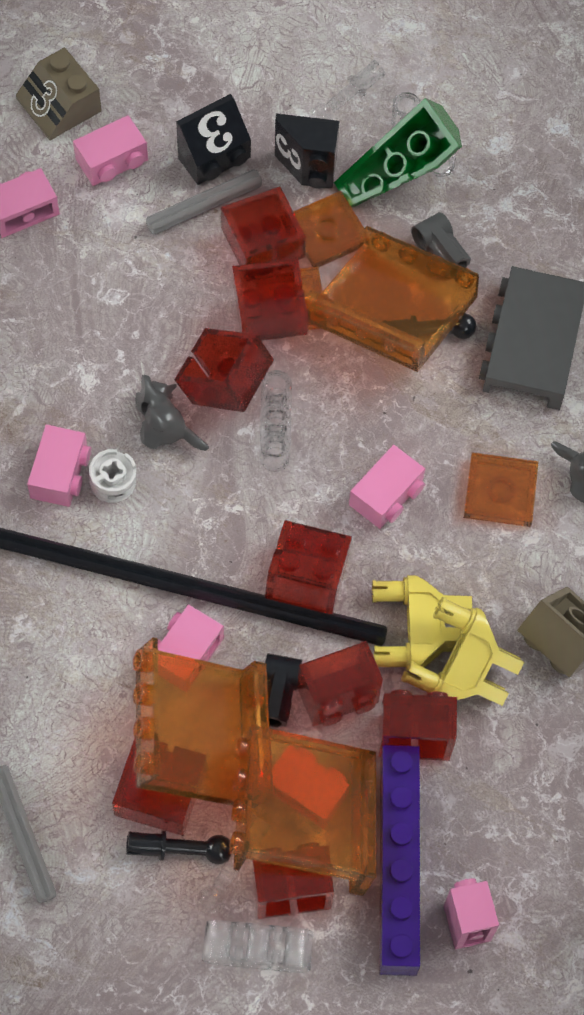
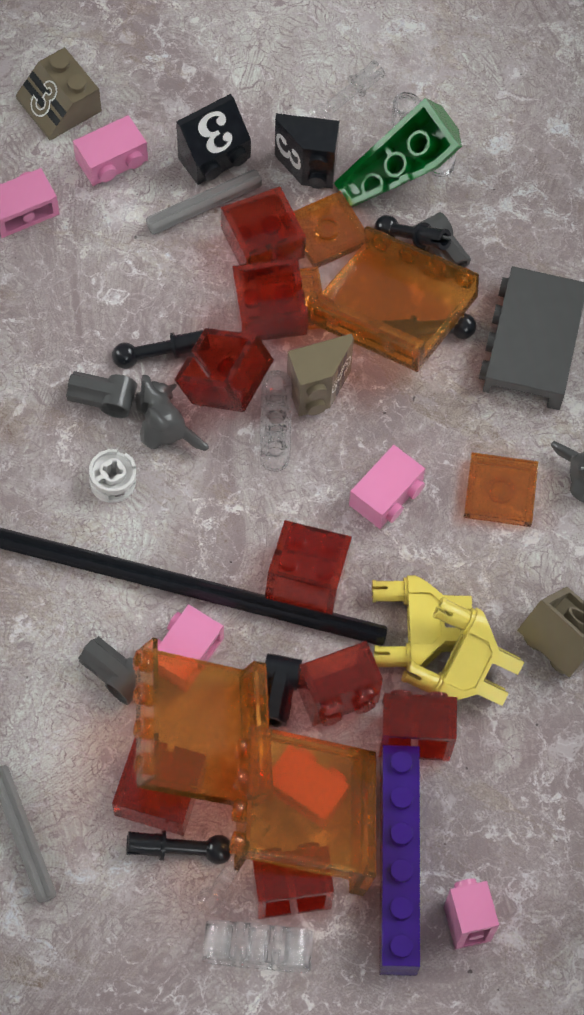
bright pink brick [27,424,91,507] -> none
none -> dark grey piece [66,371,138,418]
none -> dark grey piece [78,636,152,705]
none -> black pin [112,330,207,369]
none -> dark tan slope [286,333,354,417]
none -> black pin [374,215,451,250]

